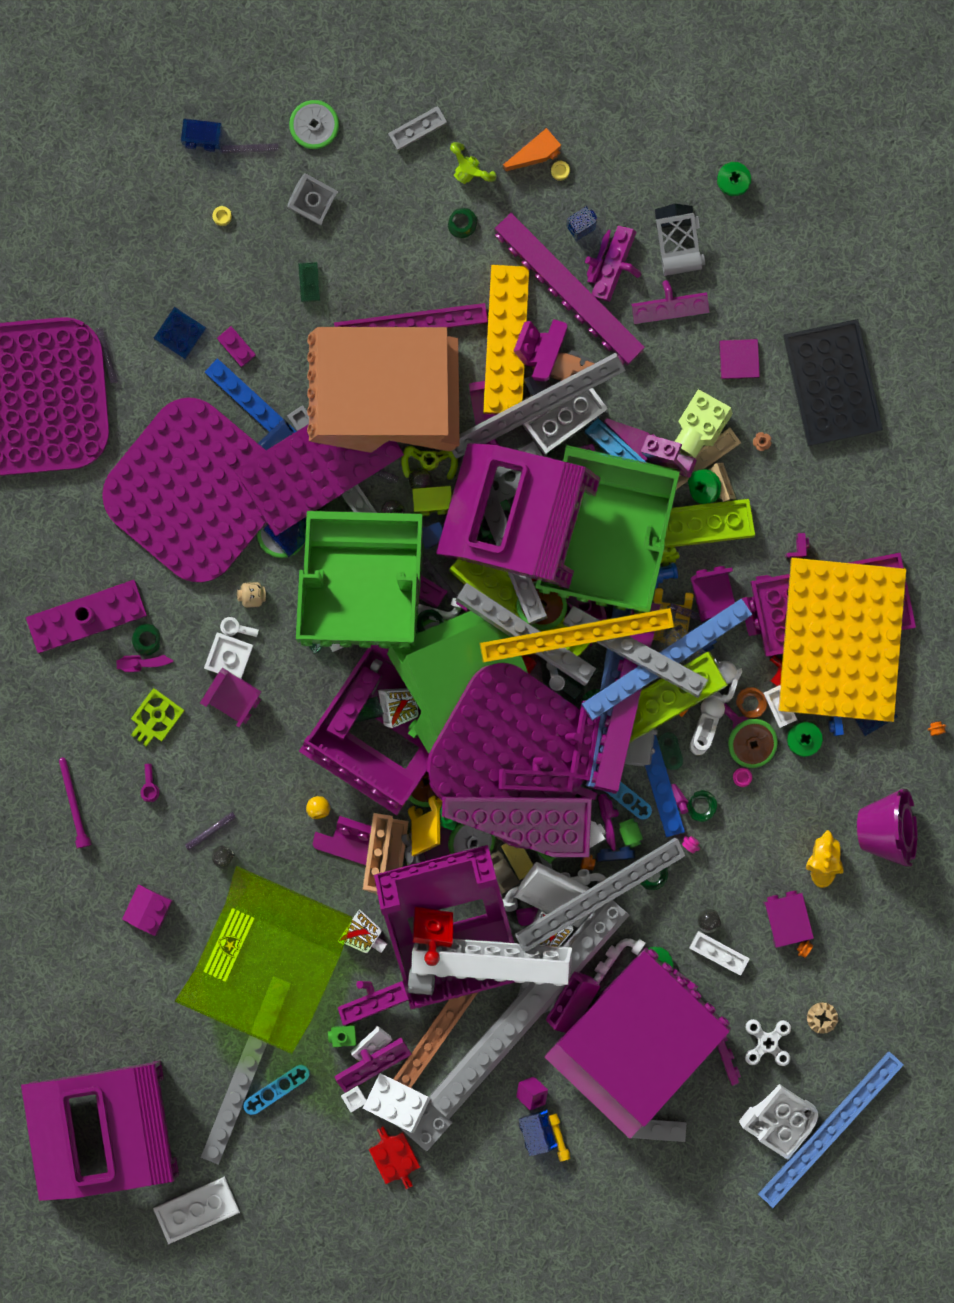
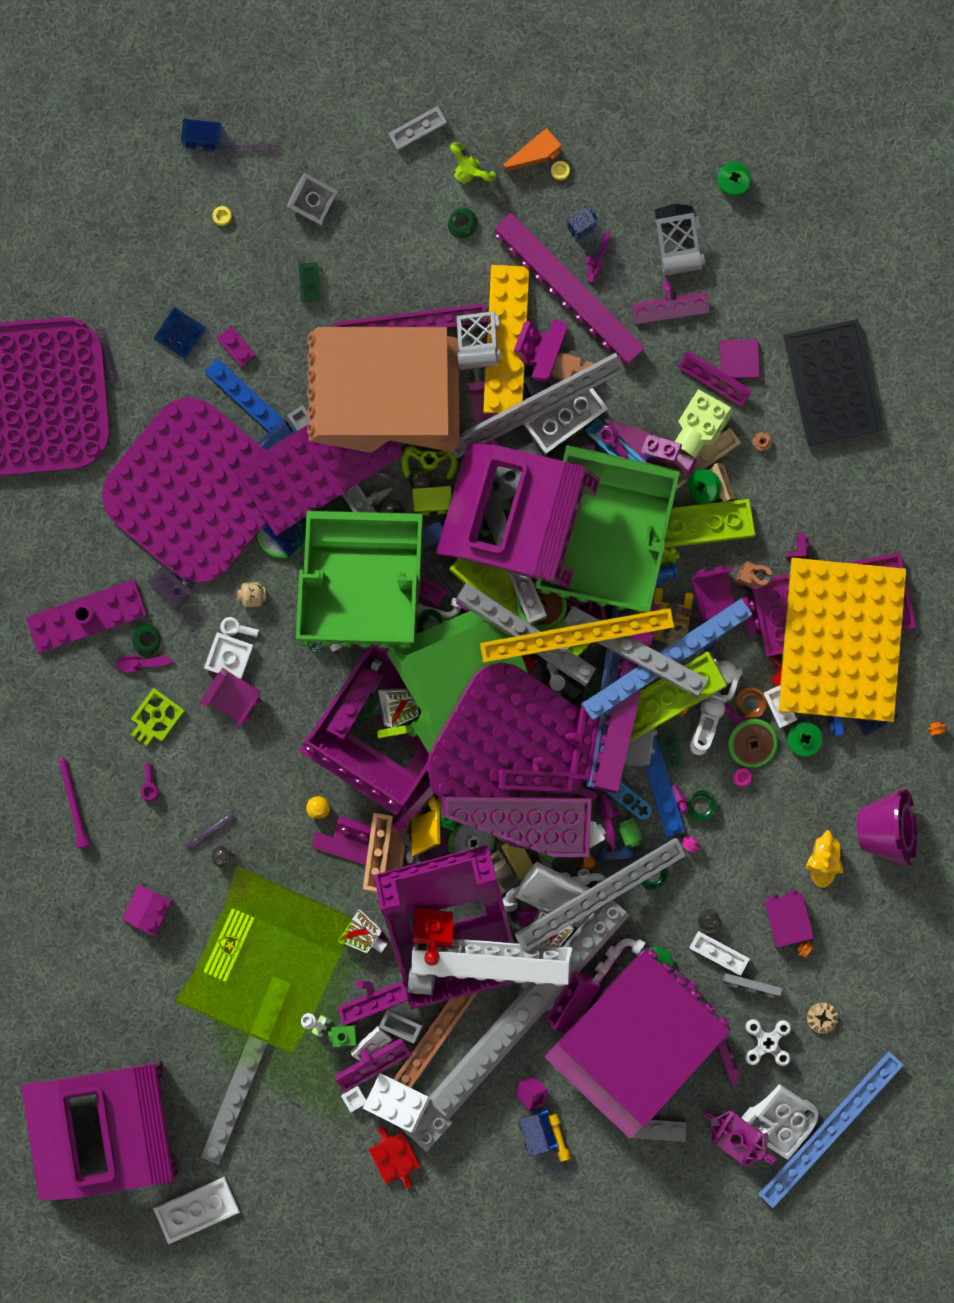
dark azure beam [243,1065,310,1115] -> none
light grey wheel [289,100,339,149] -> none
magenta plate [592,226,641,302] -> none
none -> clear purple brick [148,565,192,609]
none -> white hinge [301,1013,331,1037]
none -> light grey bar [366,487,393,505]
none -> lime tile [377,725,413,738]
none -> light grey brick [379,1008,423,1044]
none -> magenta plate [392,776,435,832]
none -> light grey piece [457,311,502,370]
none -> magenta plate [600,425,629,458]
none -> magenta tile [678,351,752,407]
none -> magenta plate [703,1109,777,1166]
none -> light grey plate [723,973,782,998]
none -> nougat plate [734,562,772,589]

